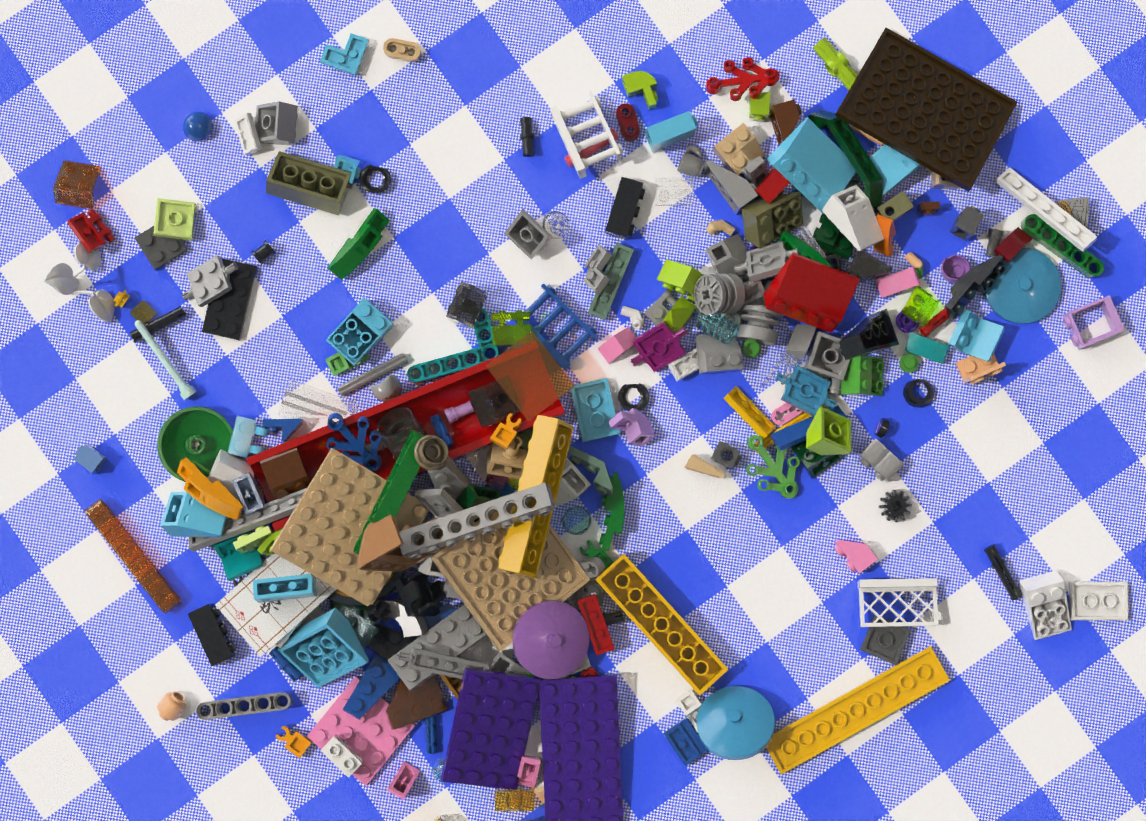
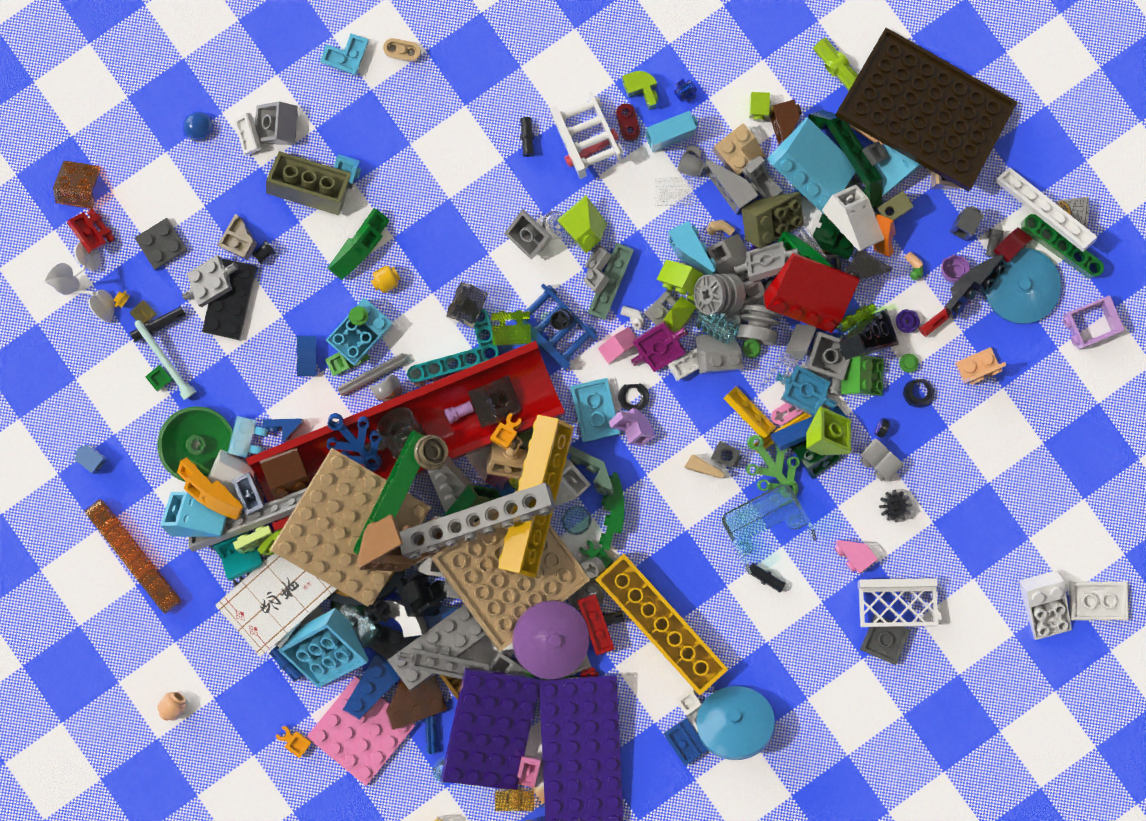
yellowish green tile [153,198,196,241] -> none
black brick [188,603,236,667] -> none
light grey beam [196,691,293,720] -> none
medium azure brick [253,574,317,603] -> none
clear slope [277,379,359,420] -> none
white brick [320,734,364,778] -> none
black piece [360,165,391,194] -> none
bright pink slope [387,761,420,800] -> none
light grey plate [415,488,464,517] -> none
blue axle [430,414,454,448] -> none
clear orange piece [486,331,575,422] -> none
black brick [605,177,646,240] -> none
red plant [706,57,780,101] -> none
red slope [755,167,790,204] -> none
yellow plate [766,646,950,775] -> none
bright pink slope [875,266,920,298] -> none
clear neon green plate [901,285,940,328] -> none
teal slope [905,333,950,364] -> none
reddish brown plate [917,201,940,216] -> none
medium azure bracket [948,309,1005,362] -> none
black pin [984,544,1022,601] -> none
none -> green plate [145,365,173,392]
none -> dark tan wing [217,214,257,260]
none -> blue slope [297,335,316,376]
none -> bright green plate [349,306,368,326]
none -> yellow head [371,265,401,293]
none -> black wheel [550,308,573,330]
none -> lime slope [557,195,607,253]
none -> medium azure slope [668,221,717,275]
none -> clear blue gear [674,79,697,103]
none -> clear light blue windscreen [722,484,817,575]
none -> black pin [747,563,786,593]
none -> clear neon green plate [837,303,877,333]
none -> dark grey plate [862,141,889,166]

